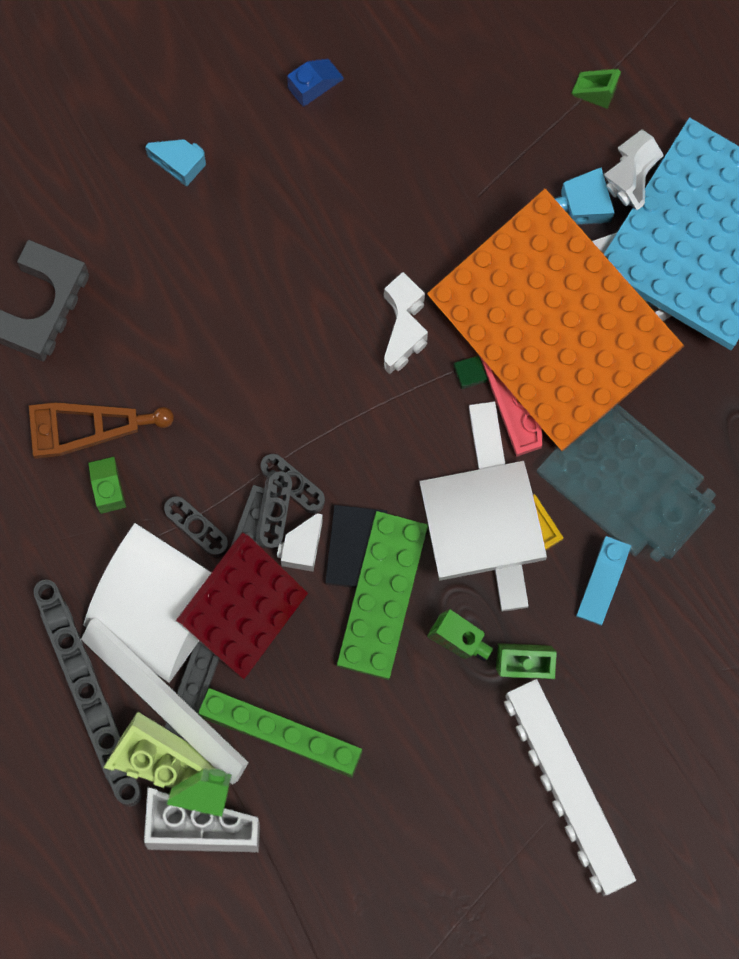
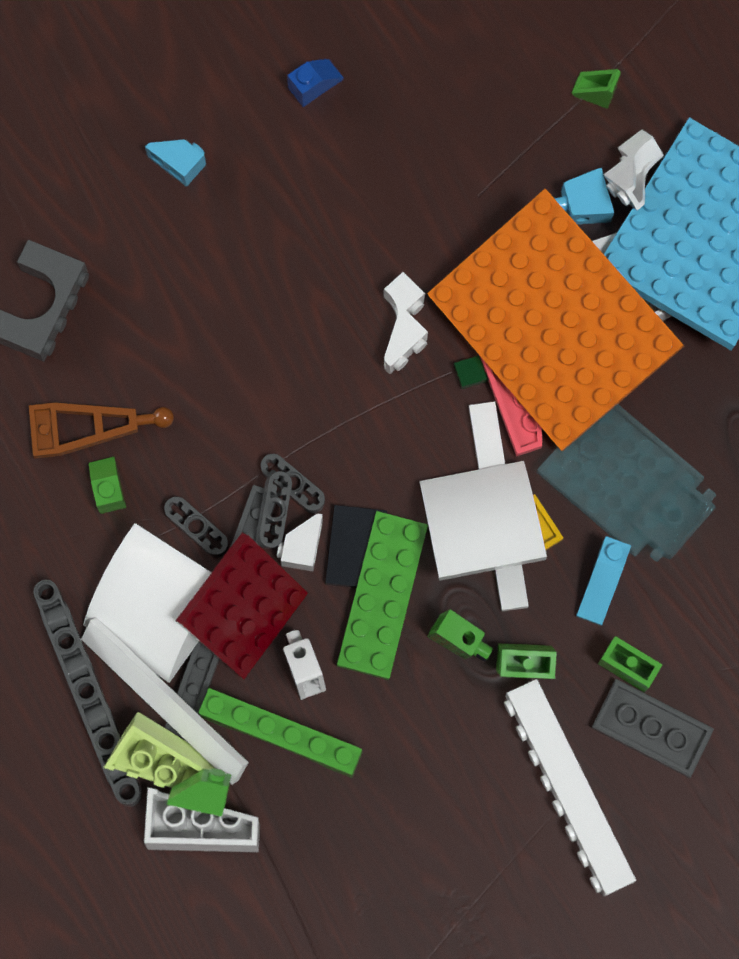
none -> white torso [283,630,326,700]
none -> dark grey tile [591,679,714,778]
none -> bright green brick [598,636,662,693]

